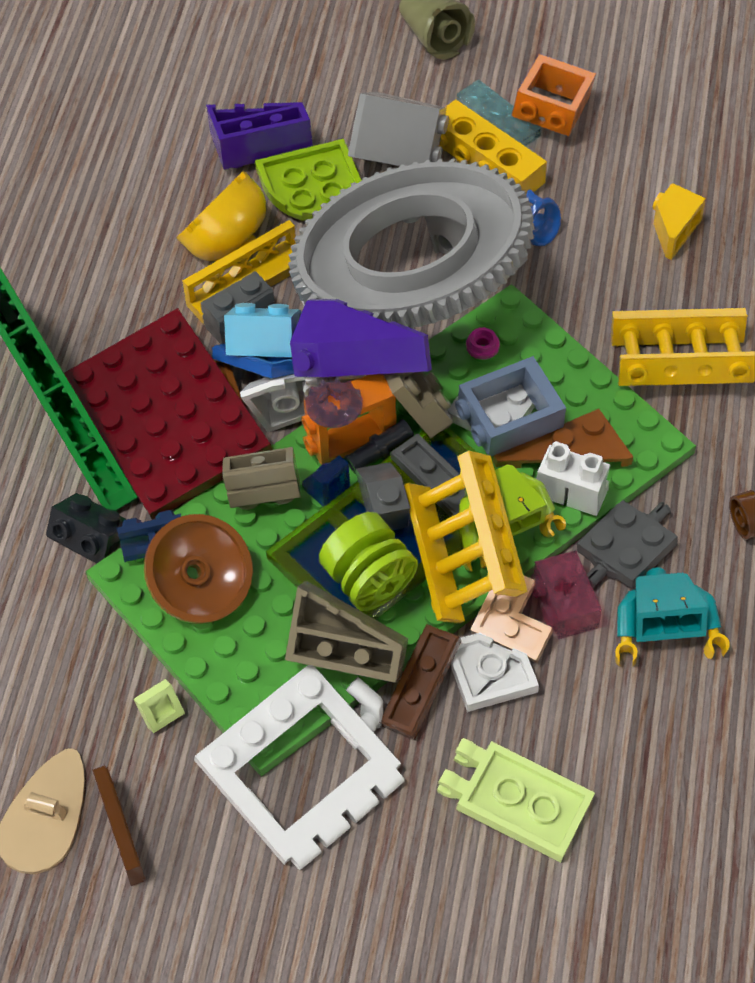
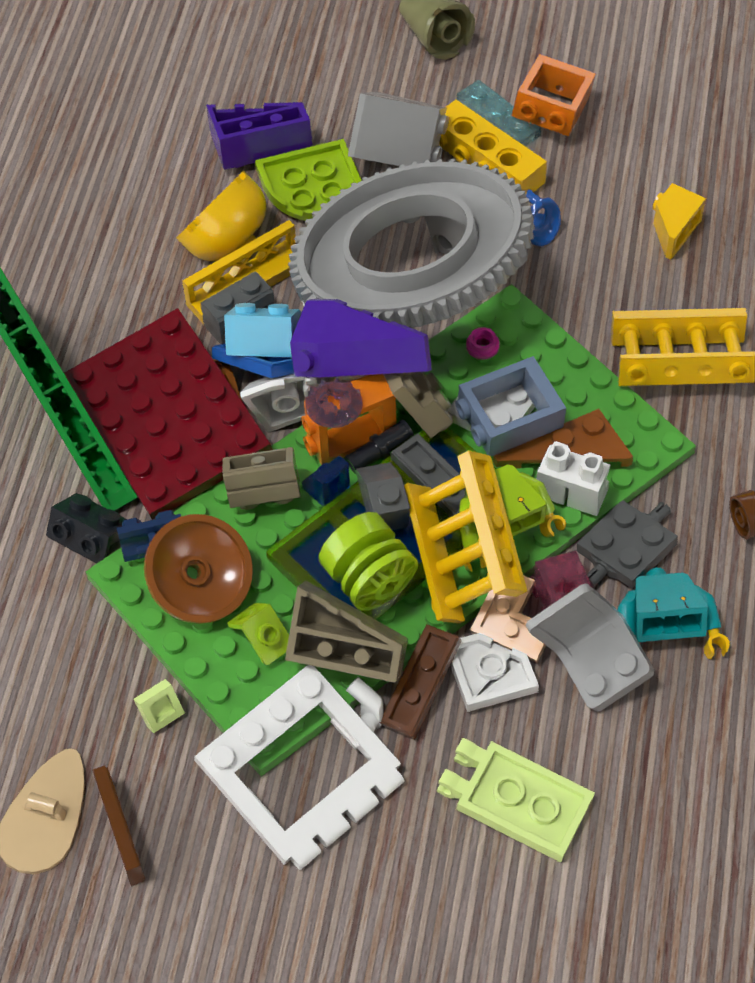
none -> lime bracket [227,603,289,665]
none -> light grey piece [526,584,654,712]

